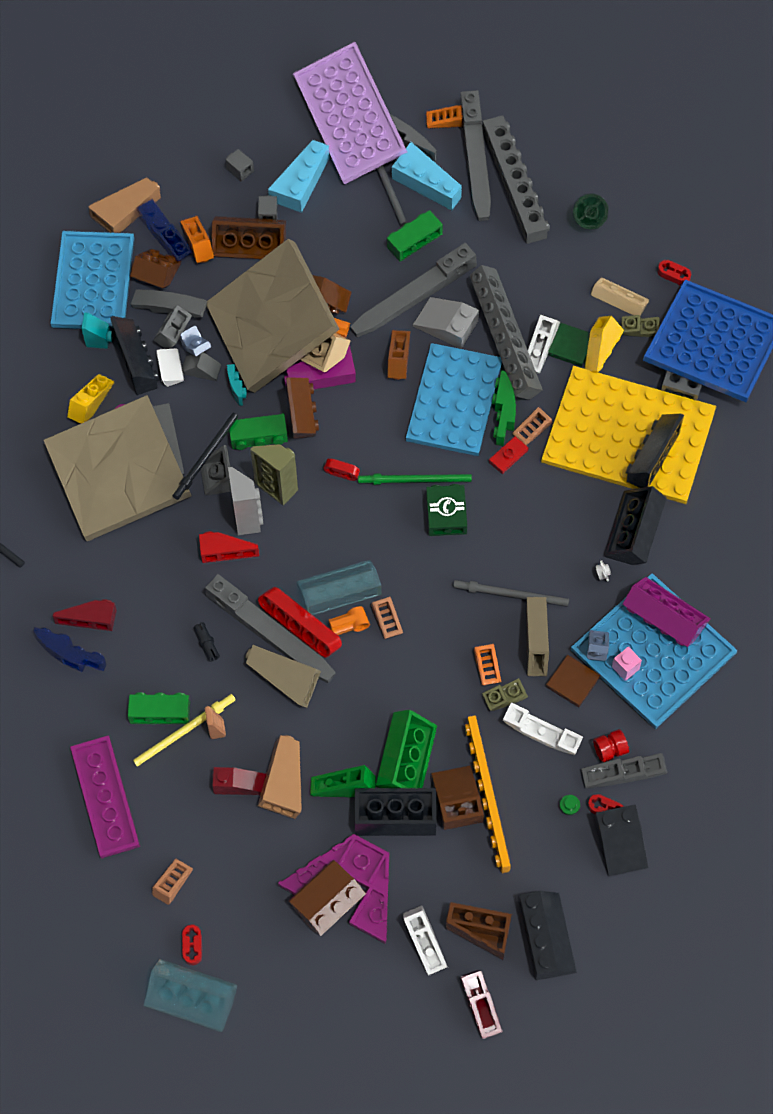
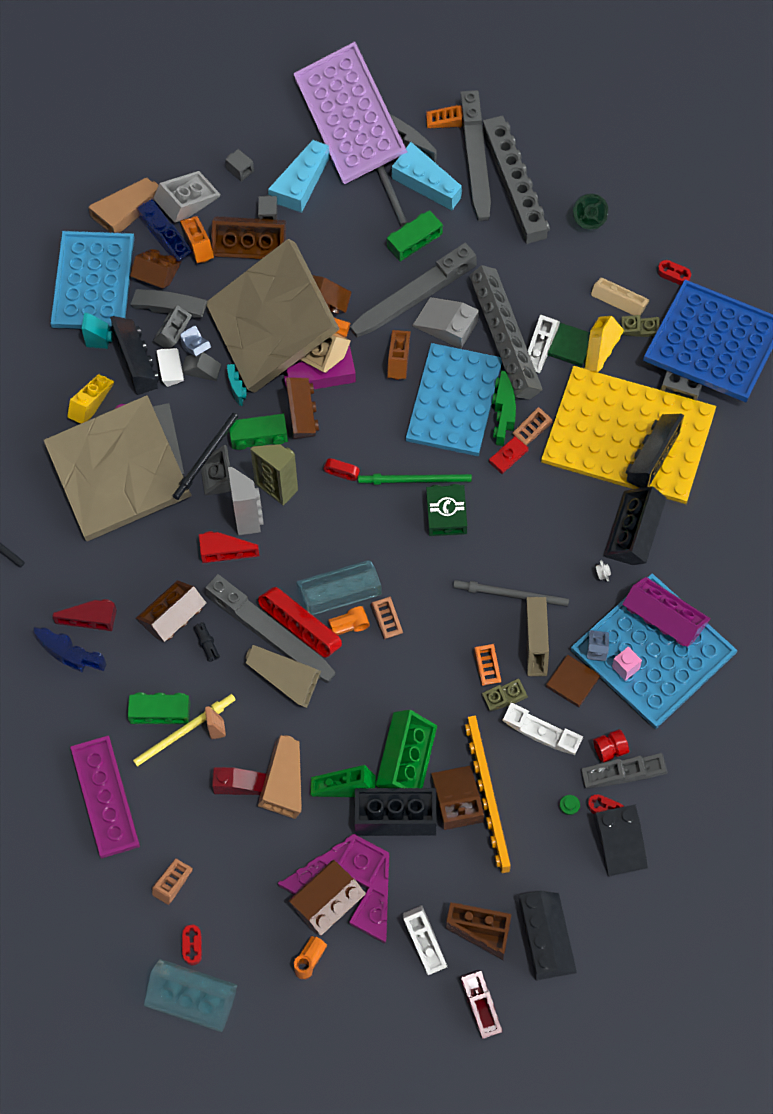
none -> slope [136,580,206,642]
none -> light grey slope [153,171,220,222]
none -> orange piece [294,936,327,979]

